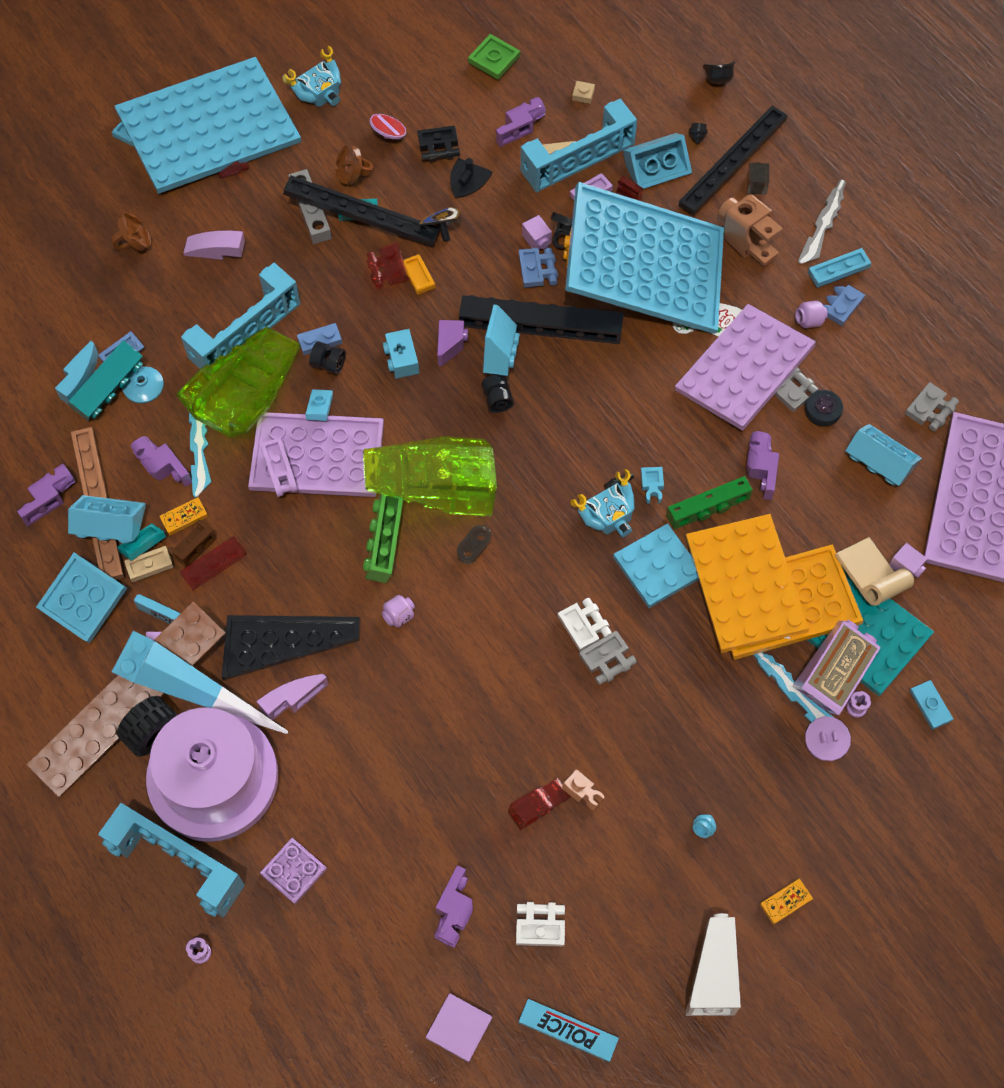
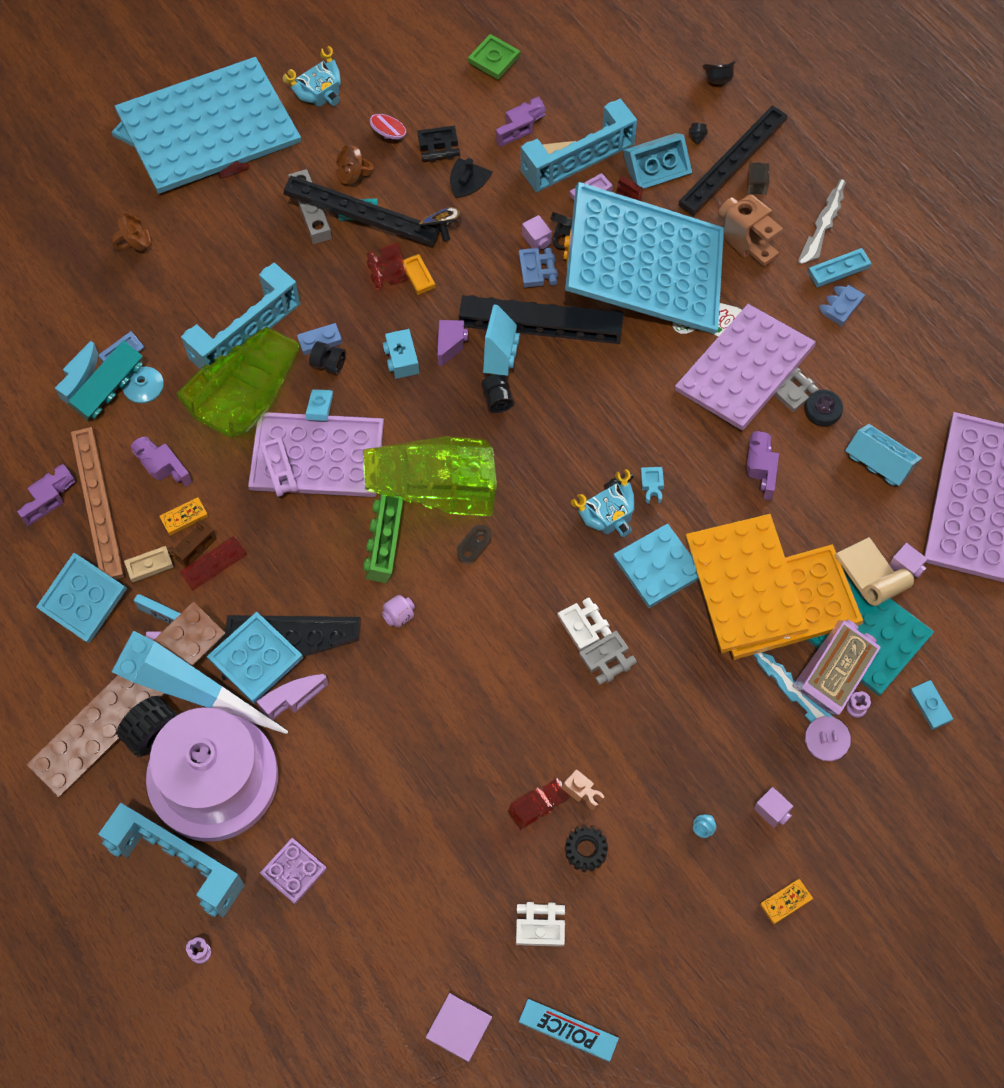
medium azure slope [68,495,146,543] -> none
teal tile [117,523,166,561] -> none
lavender slope [184,231,245,260] -> none
medium azure sword [189,392,211,498] -> none
medium lavender plate [434,865,473,948] -> none
tan plate [572,81,595,104] -> none
green piece [666,476,753,530] -> none
white slope [686,913,741,1016] -> none
lavender head [795,301,827,329] -> none
light grey plate [905,382,959,431] -> none
none -> medium azure plate [207,612,303,704]
none -> black tyre [565,826,608,872]
none -> lavender brick [754,787,793,828]

